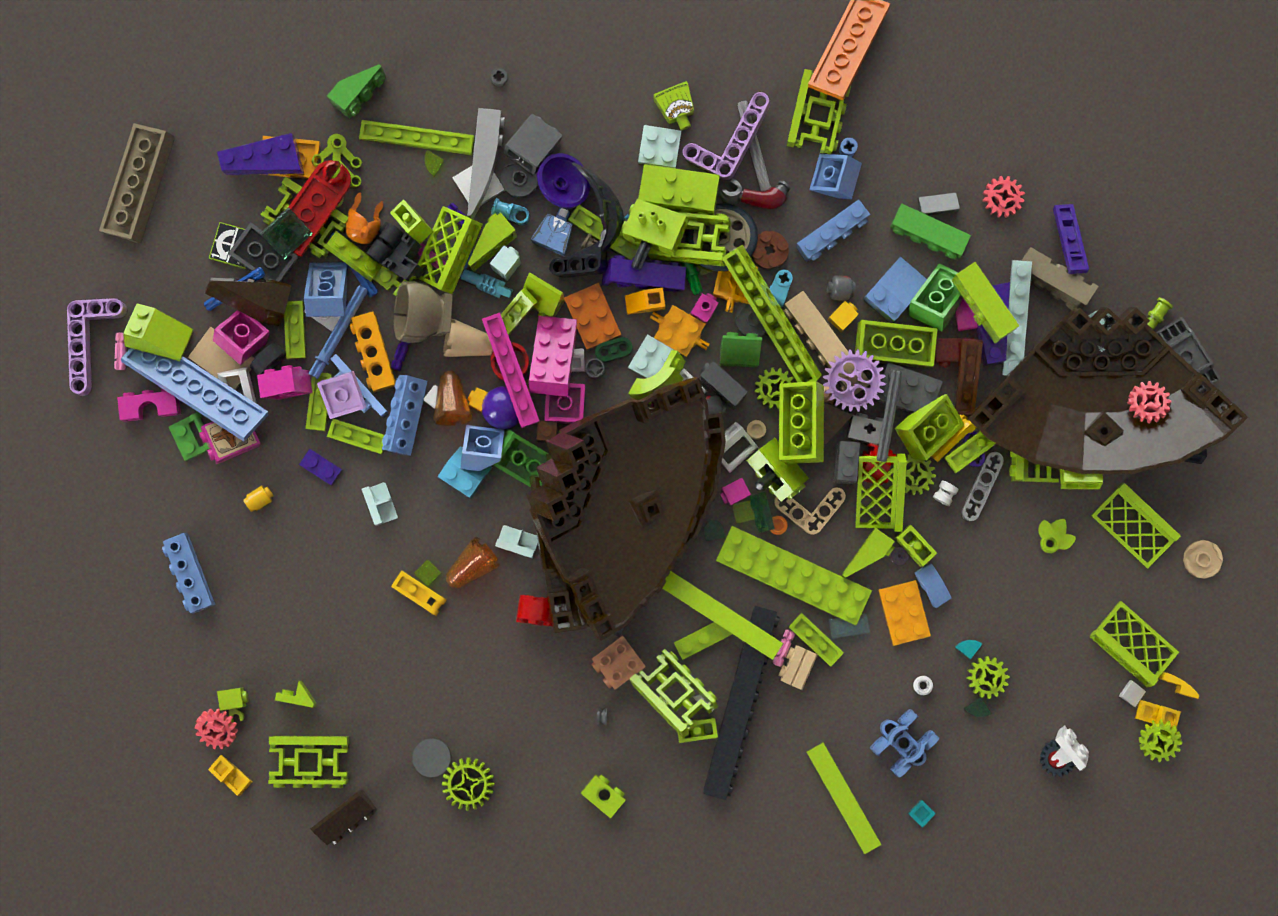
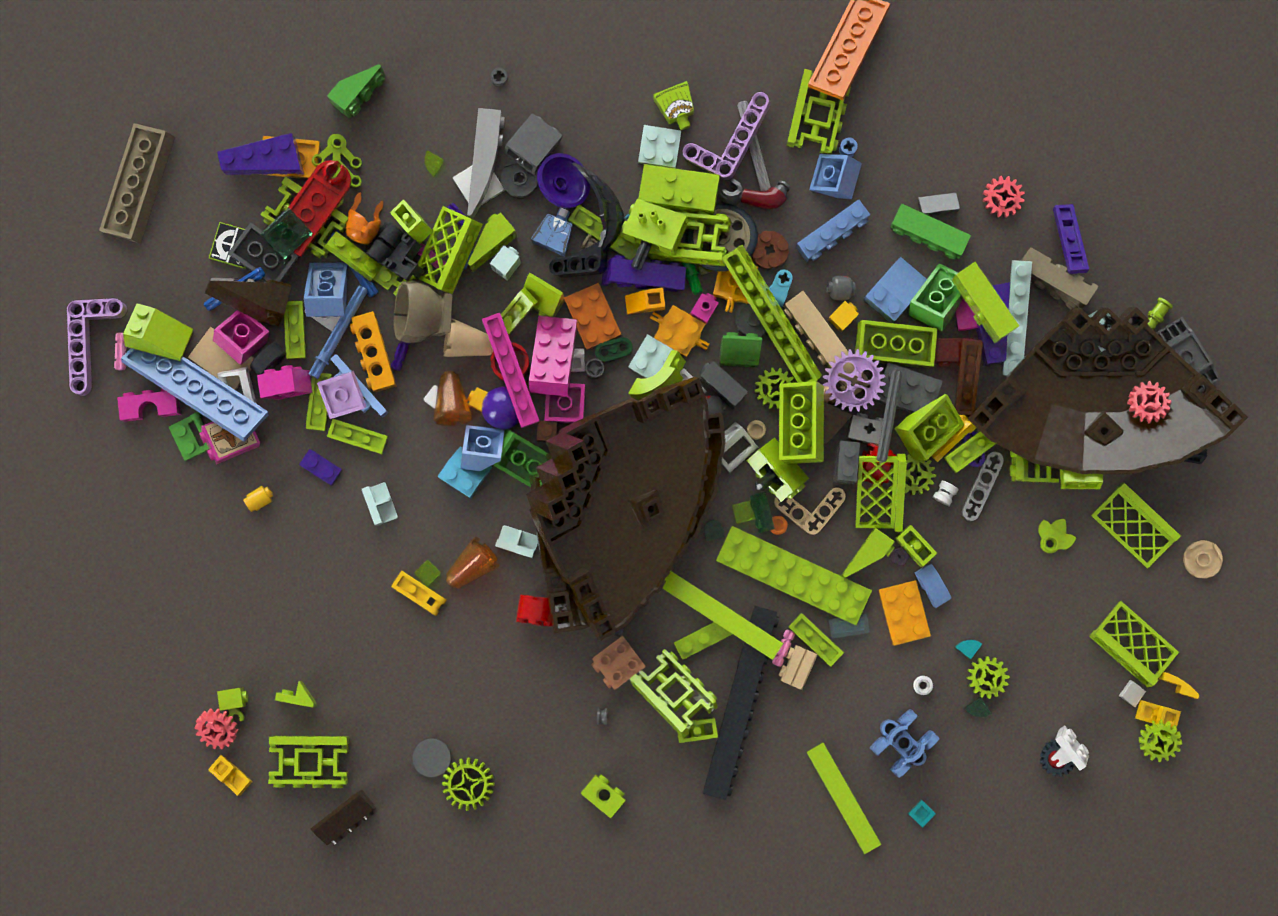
medium blue brick [162,533,215,613] -> none
lime tile [359,120,475,155] -> none
medium blue brick [382,375,427,456] -> none
medium azure hinge [461,269,513,298] -> none
medium azure connector [491,198,530,225] -> none
dark pink brick [720,478,751,506] -> none

